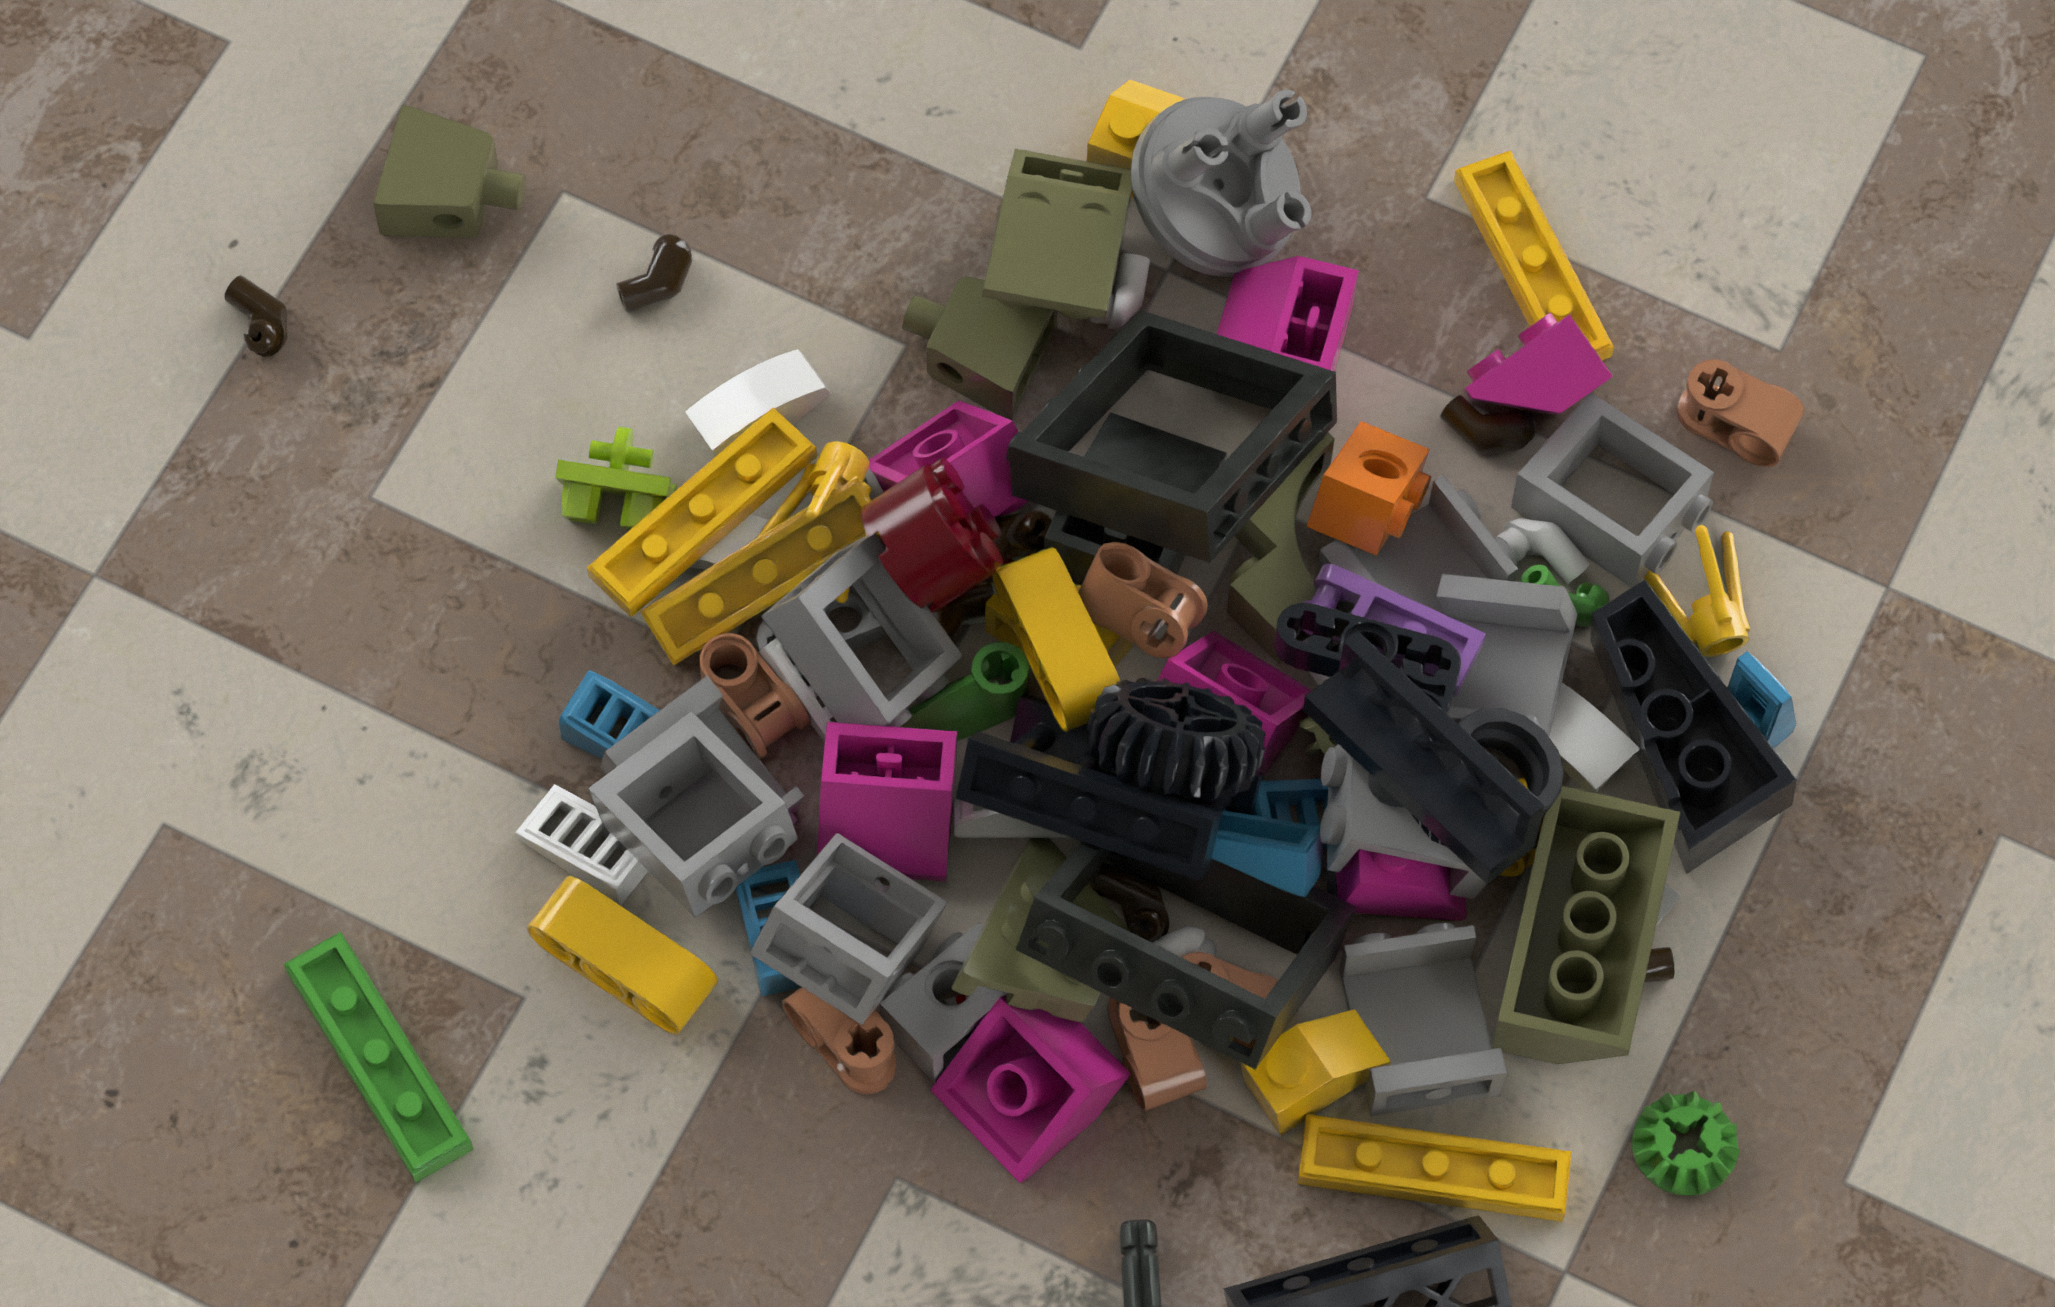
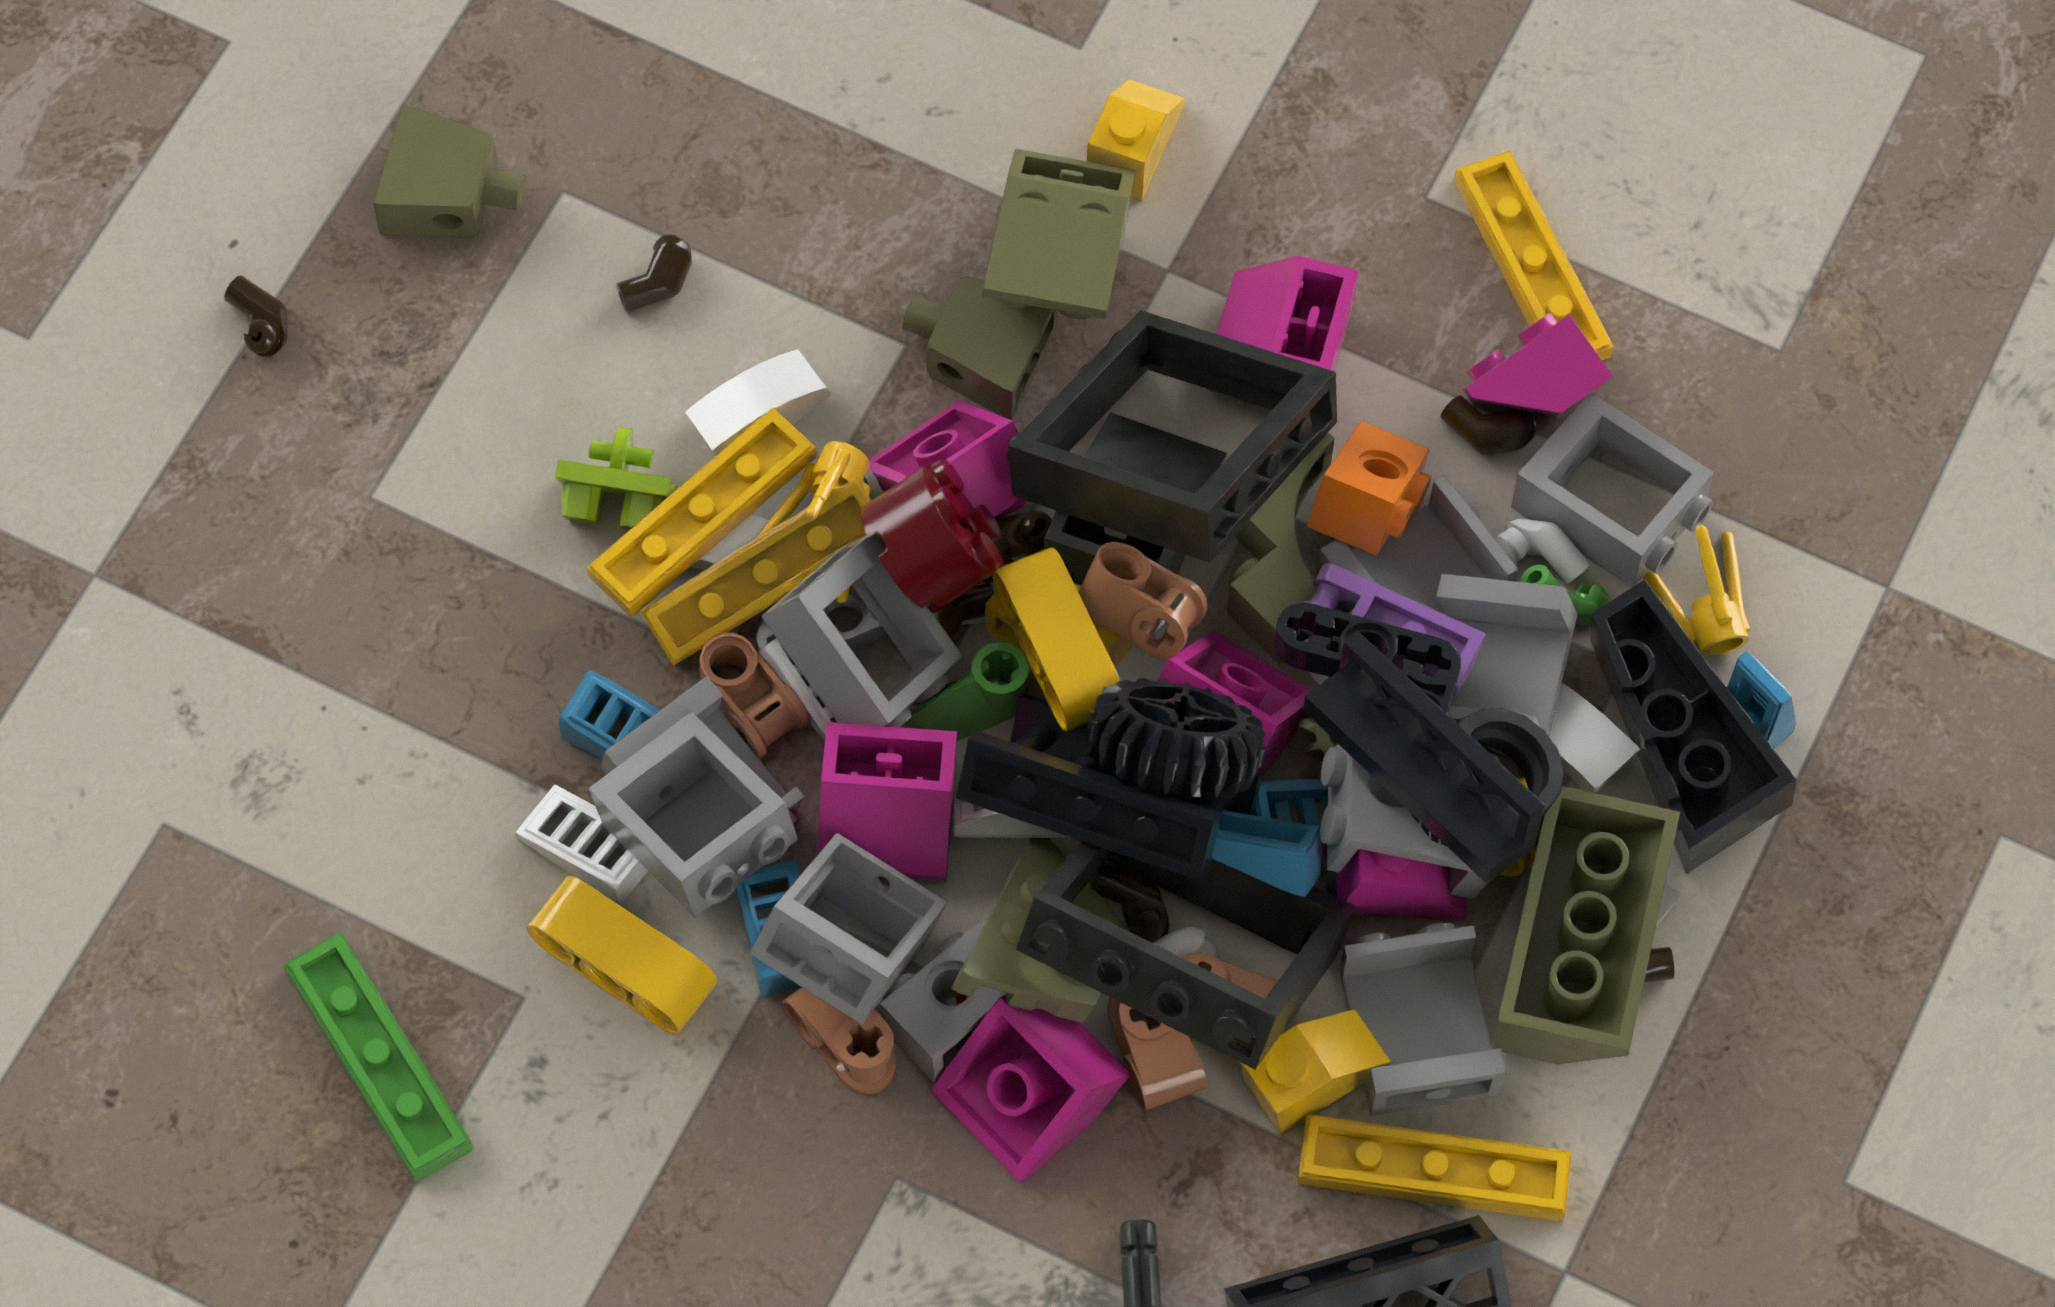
white arm [1089,253,1150,329] -> none
light grey piece [1131,89,1311,277] -> none
bright green gear [1632,1090,1740,1196] -> none
nougat piece [1677,359,1804,467] -> none

